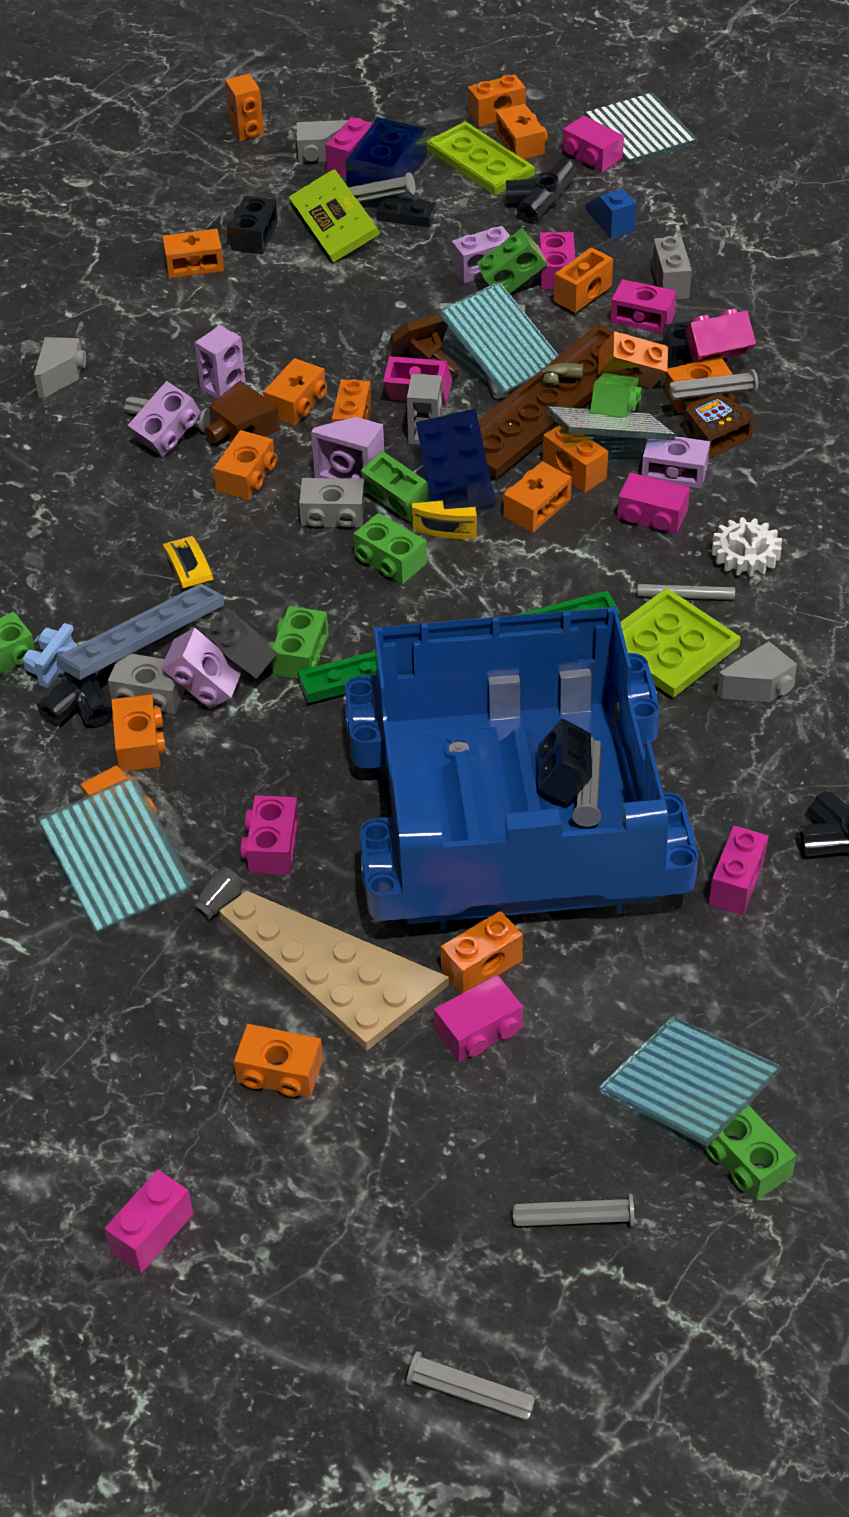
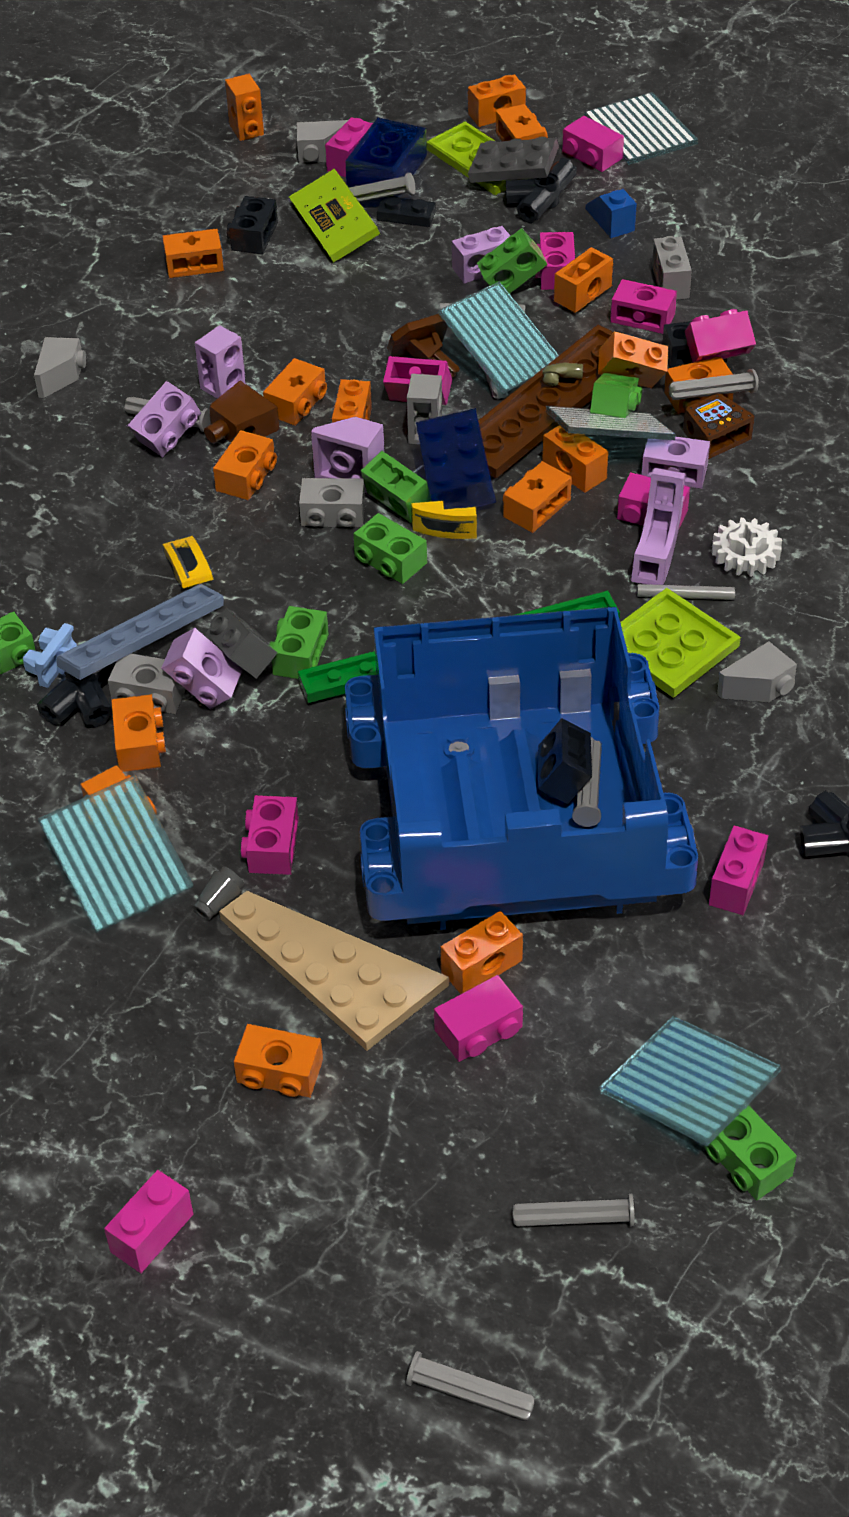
none -> flat silver plate [468,137,559,183]
none -> lavender arch [631,468,686,585]

